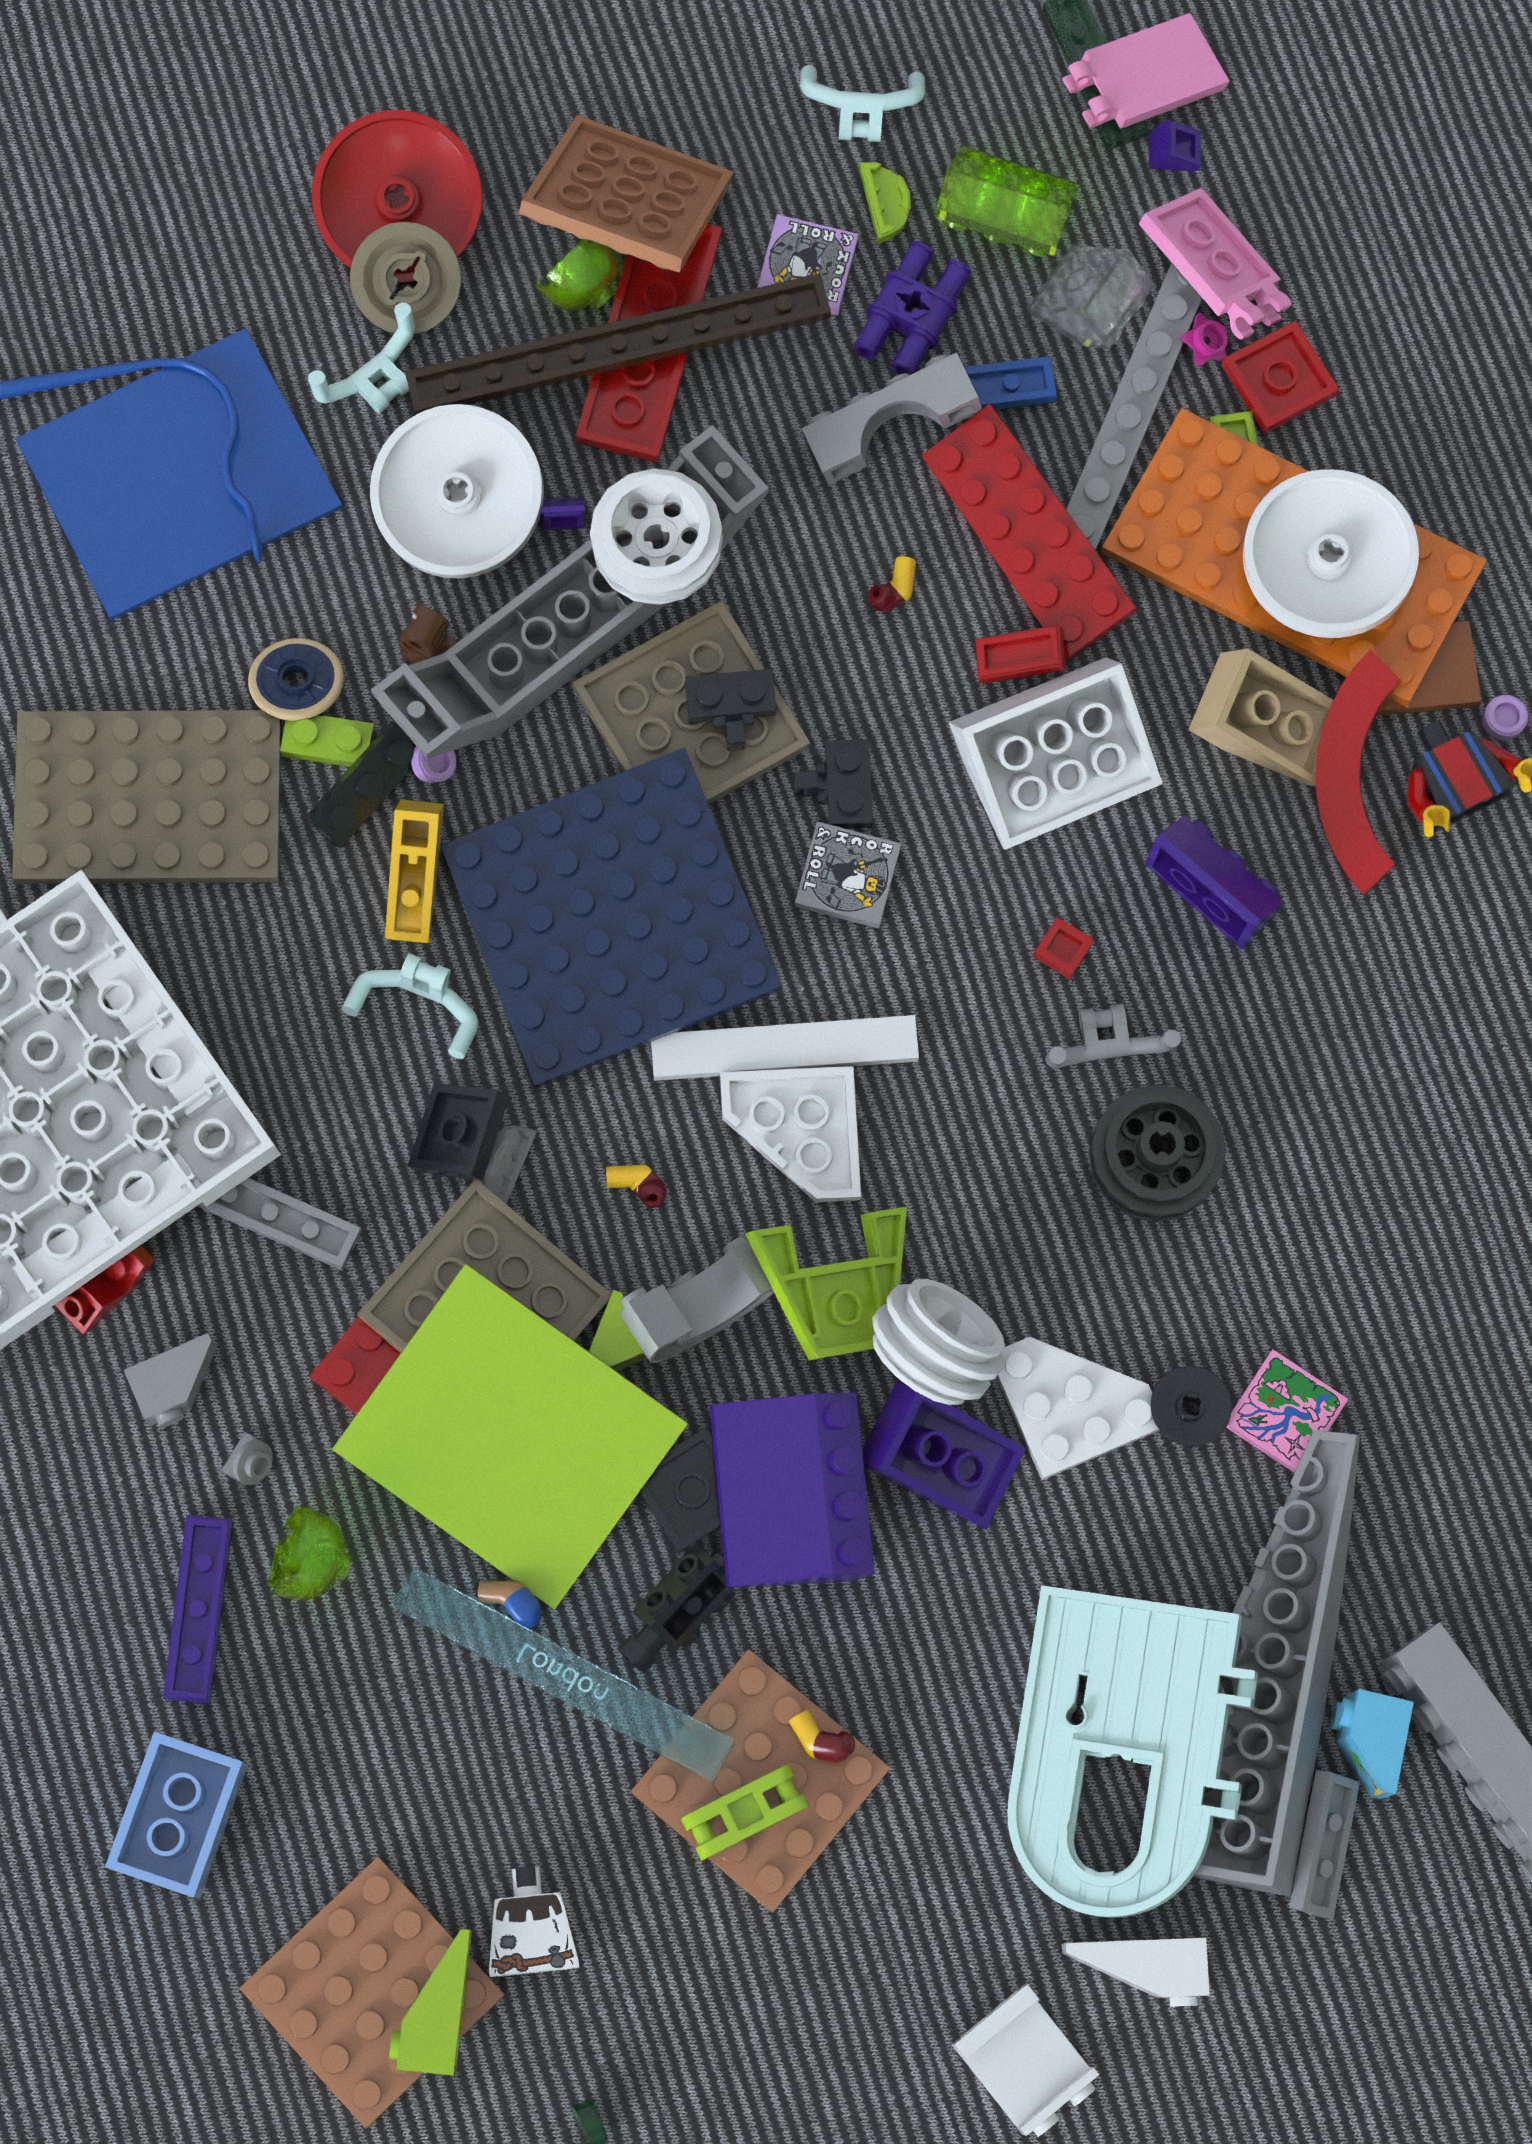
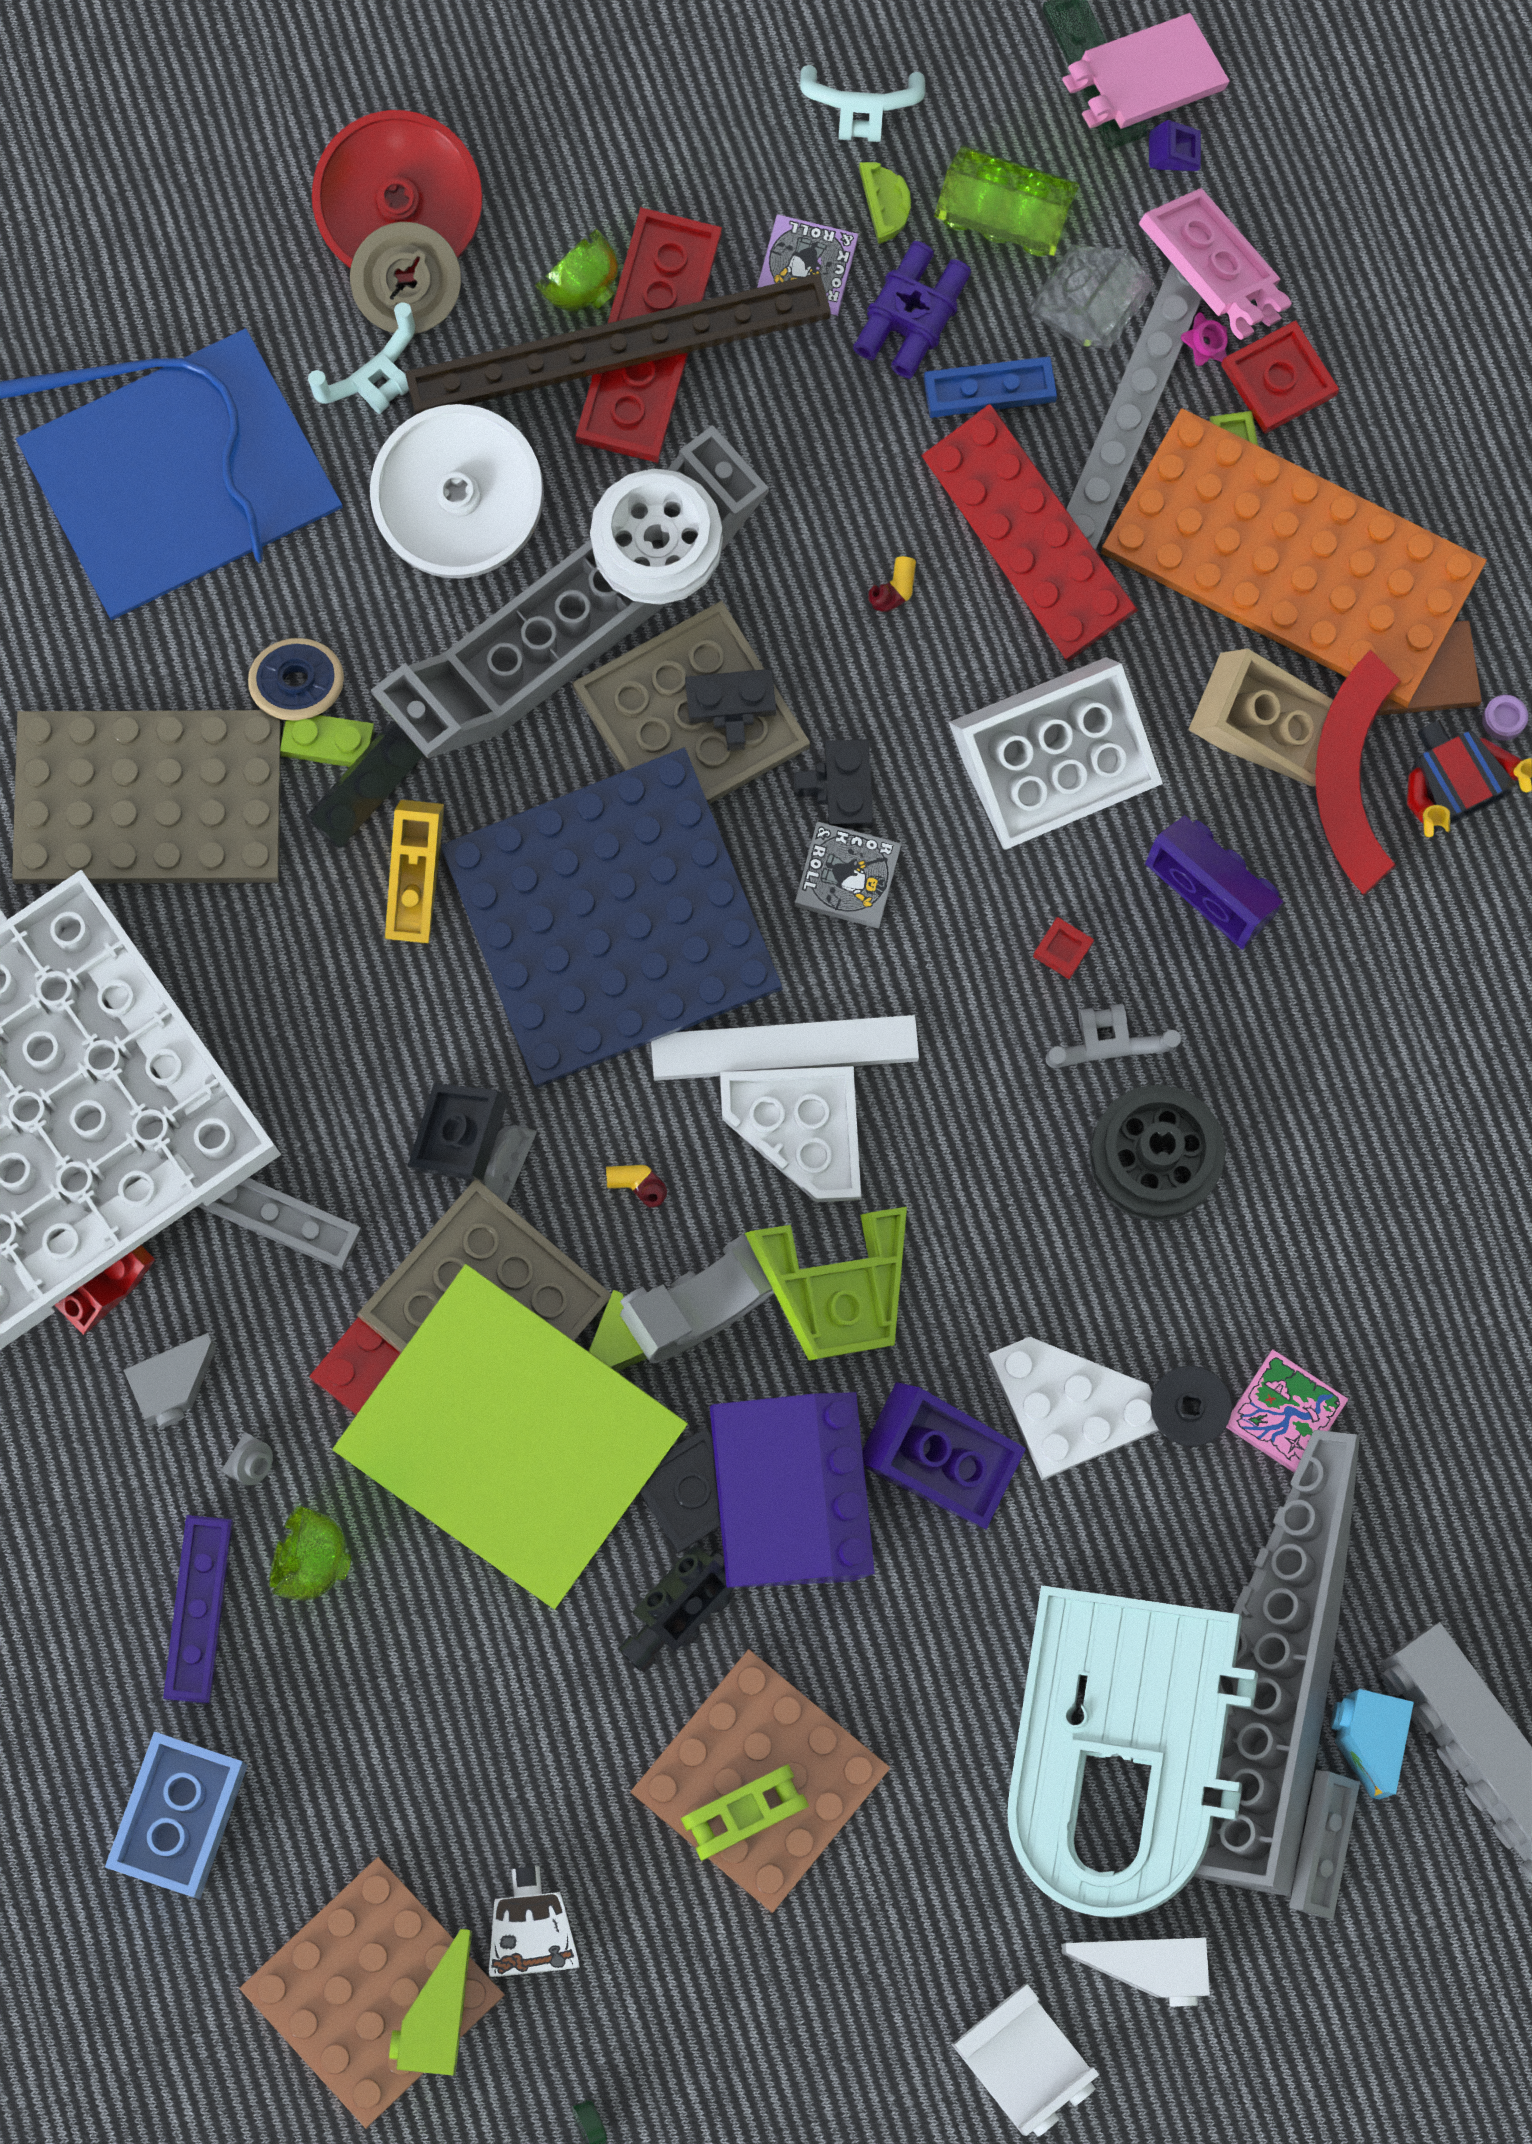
light aqua piece [342,953,478,1059] -> none
clear light blue tile [391,1567,736,1783] -> none
reddish brown leg [399,605,458,664] -> none
lavender tile [411,746,456,783] -> none
arm [478,1581,541,1628] -> none
nougat plate [519,115,733,273] -> none
dark purple slope [541,497,586,530] -> none
arm [788,1709,855,1763] -> none
light grey arch [802,352,982,485] -> none
white wheel [872,1279,1005,1405] -> none
red tile [975,625,1066,684] -> none
white dish [1243,469,1419,638] -> none

